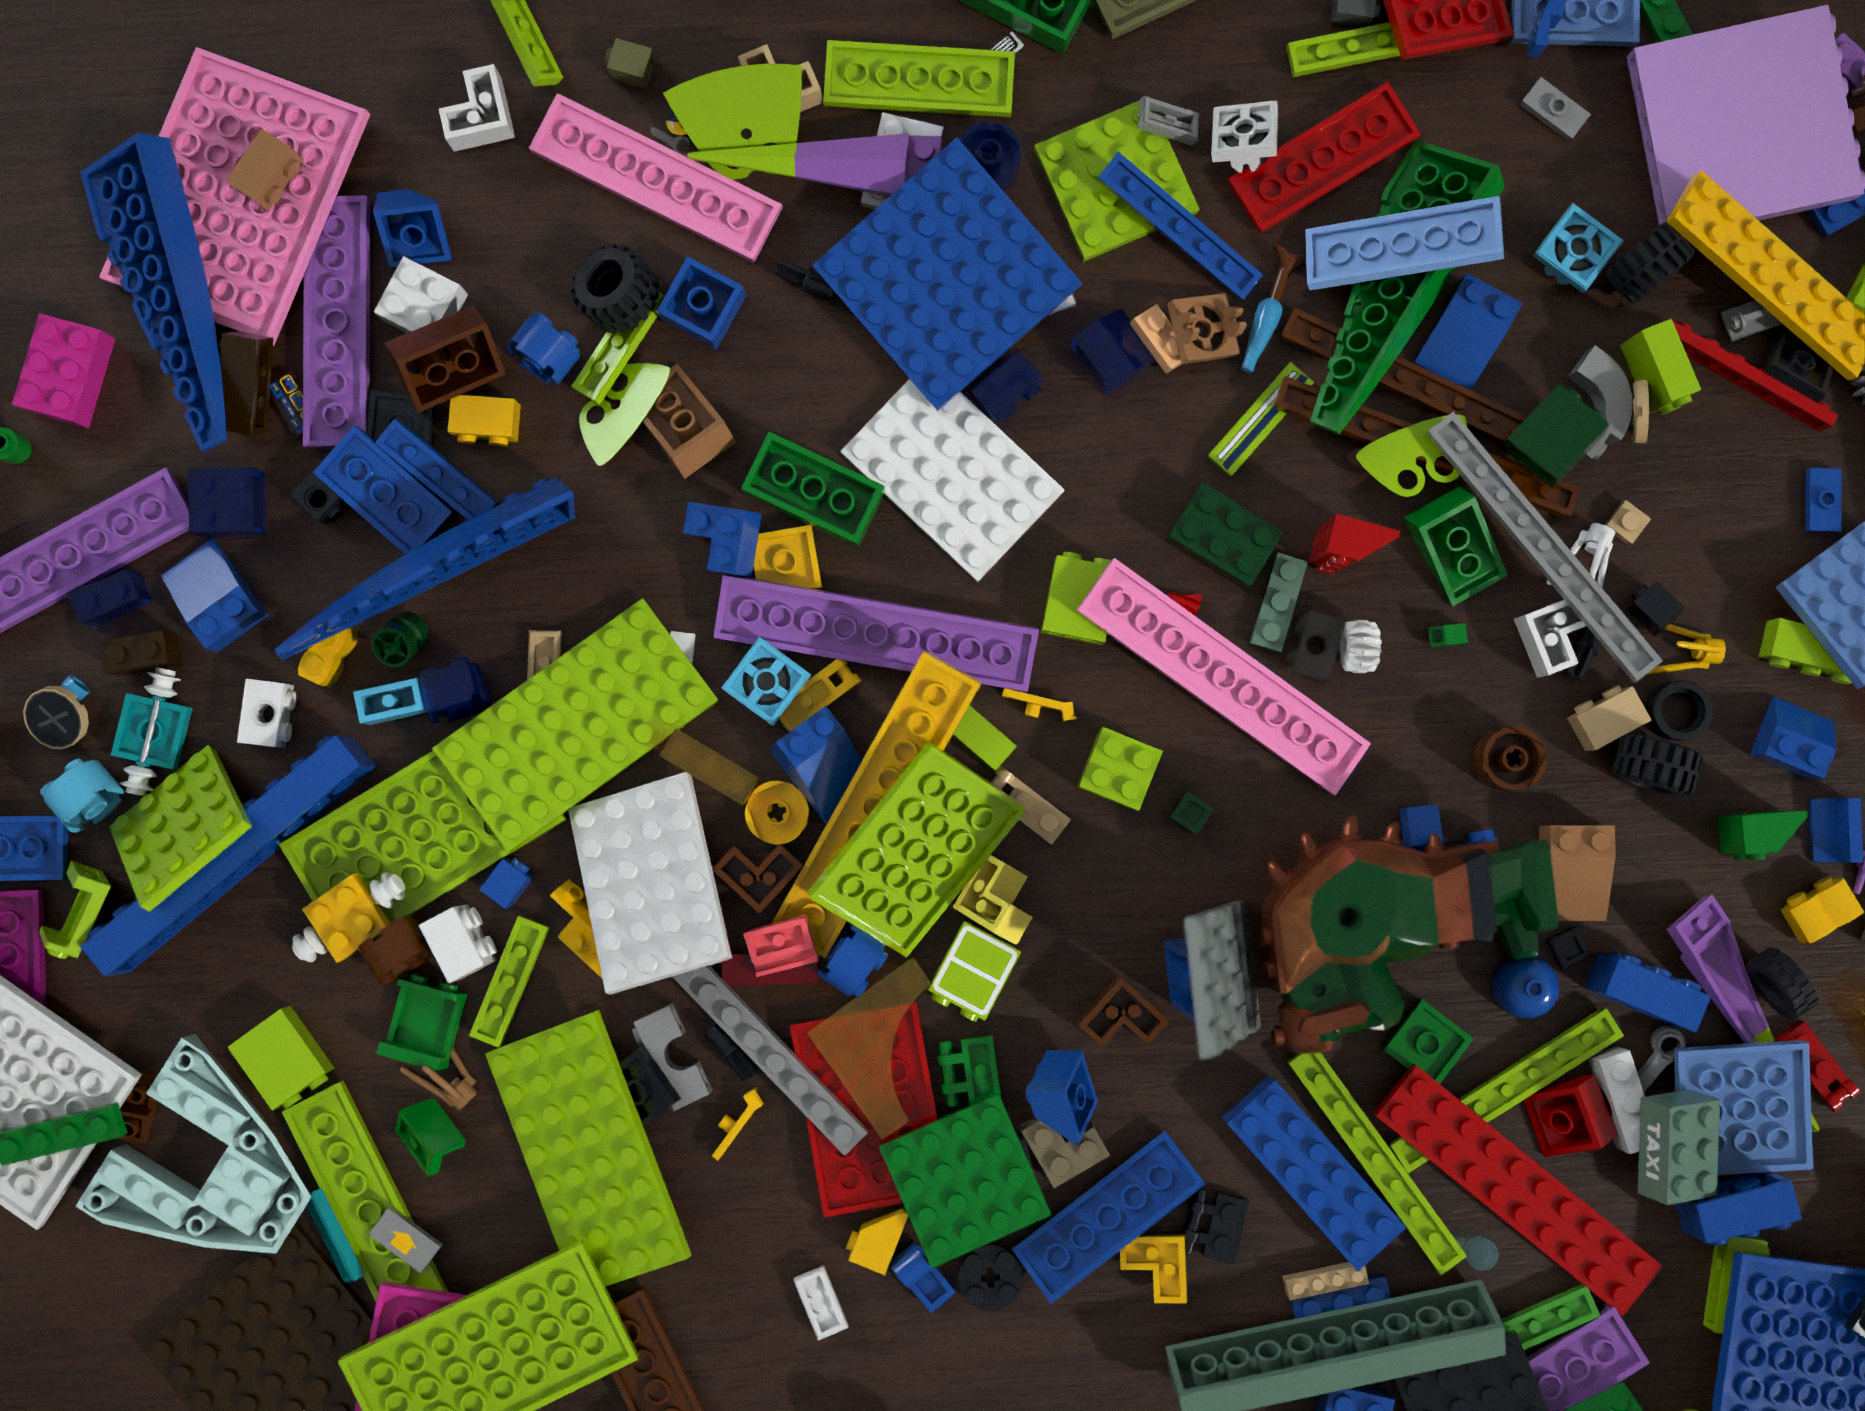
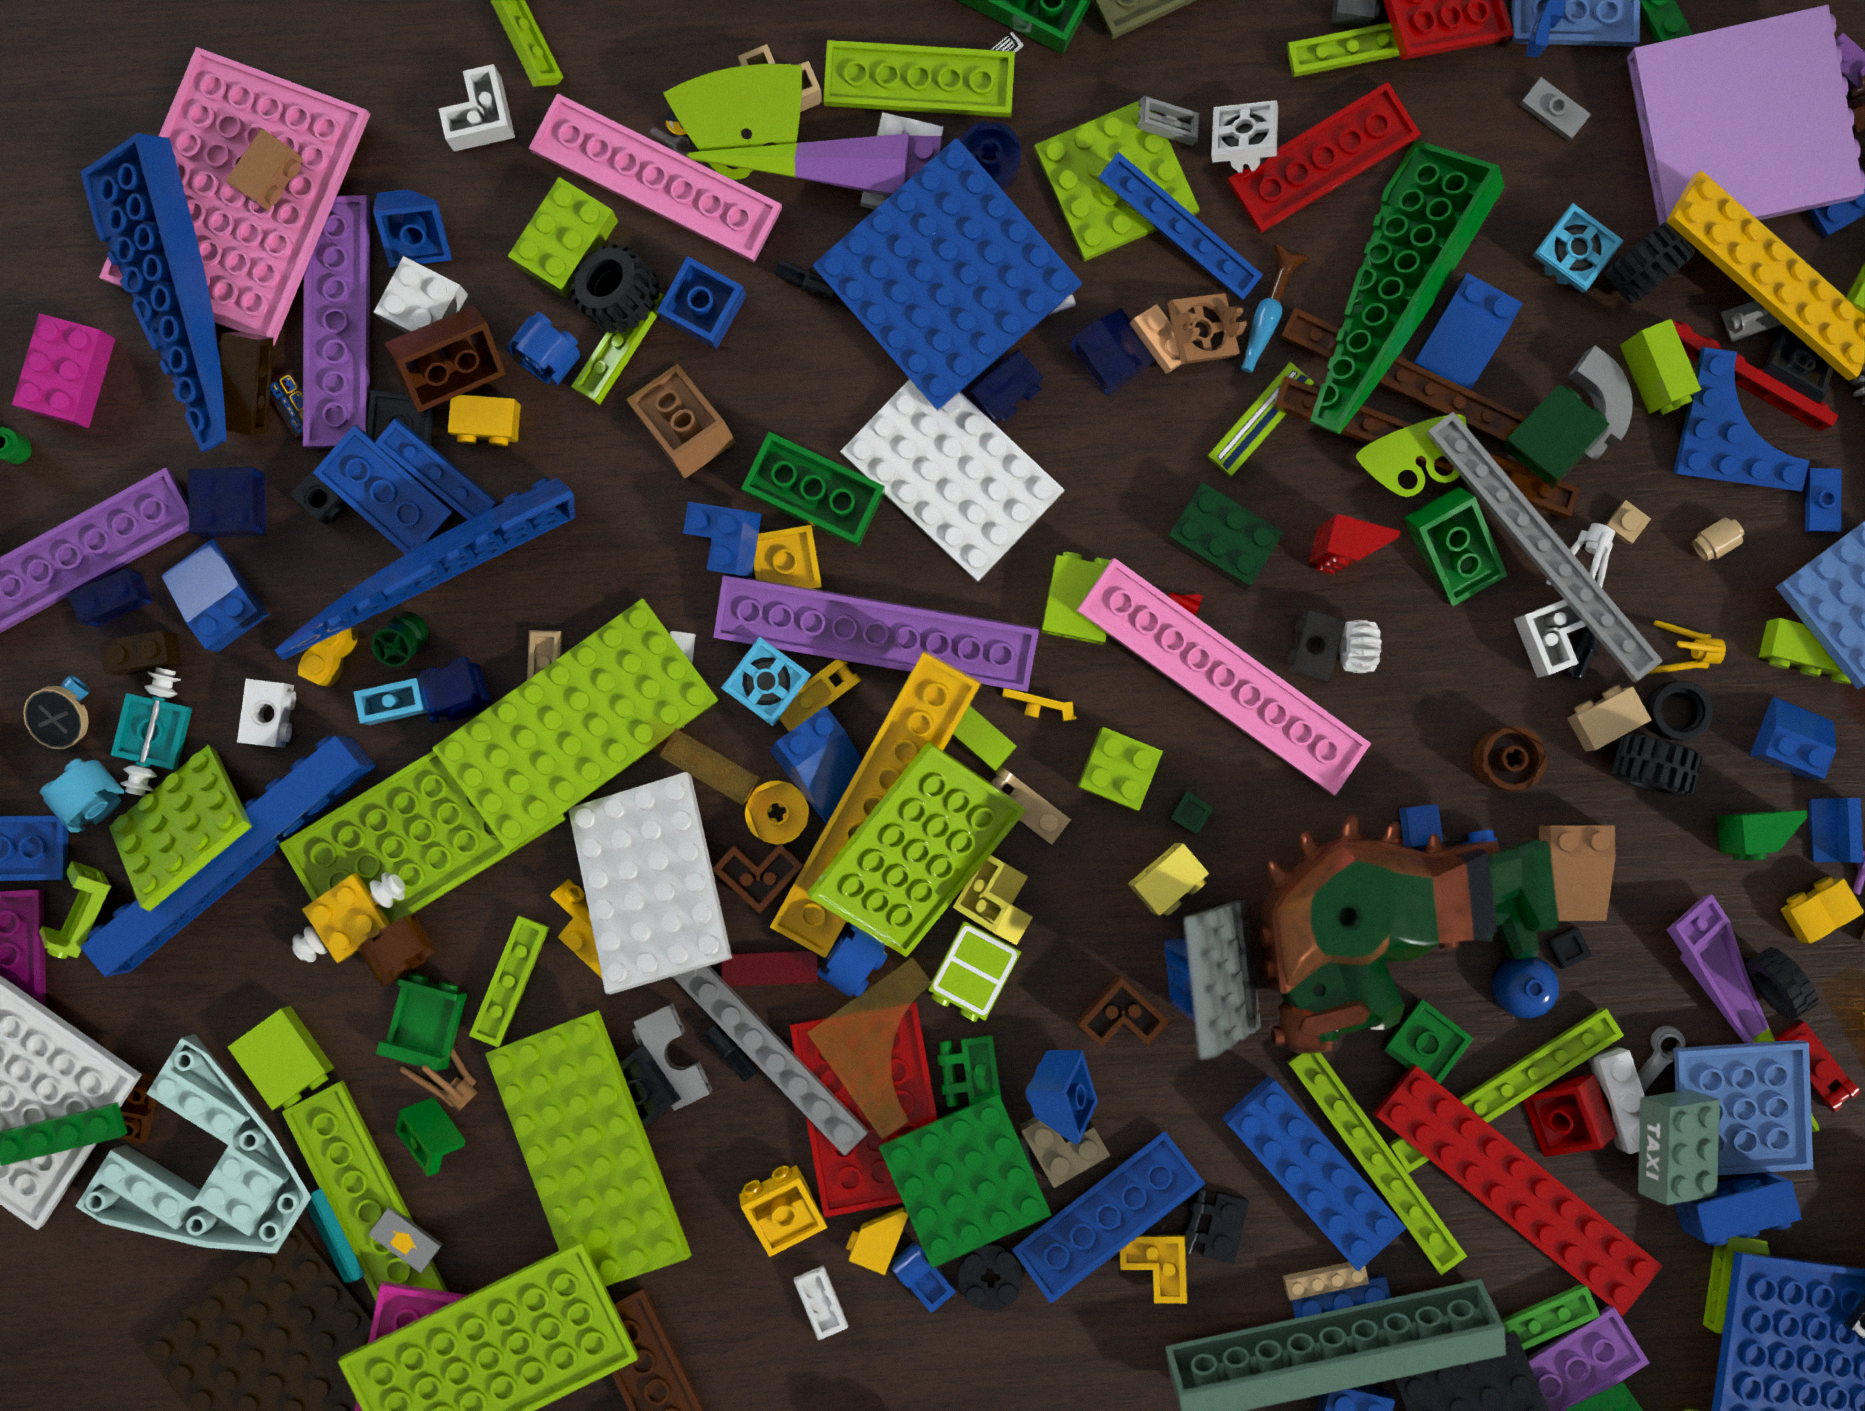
white brick [419,904,497,983] -> none
blue brick [479,857,534,909] -> none
lime piece [579,363,670,466] -> none
olive brick [604,38,656,89] -> none
yellow piece [712,1087,764,1161] -> none
coral plate [743,914,820,977] -> none
sand green plate [1249,553,1308,653] -> none
light blue plate [1305,196,1504,290] -> none
green piece [1428,623,1468,647] -> none
clear light blue tile [1464,1236,1499,1271] -> none
blue brick [1584,951,1711,1033] -> none
black brick [1628,581,1685,637] -> none
tan tile [1630,379,1649,444] -> none
none -> lime brick [508,177,618,299]
none -> yellow plate [739,1165,827,1257]
none -> light yellow brick [1128,843,1209,916]
none -> blue plate [1673,347,1810,491]
none -> tan brick [1692,517,1744,562]

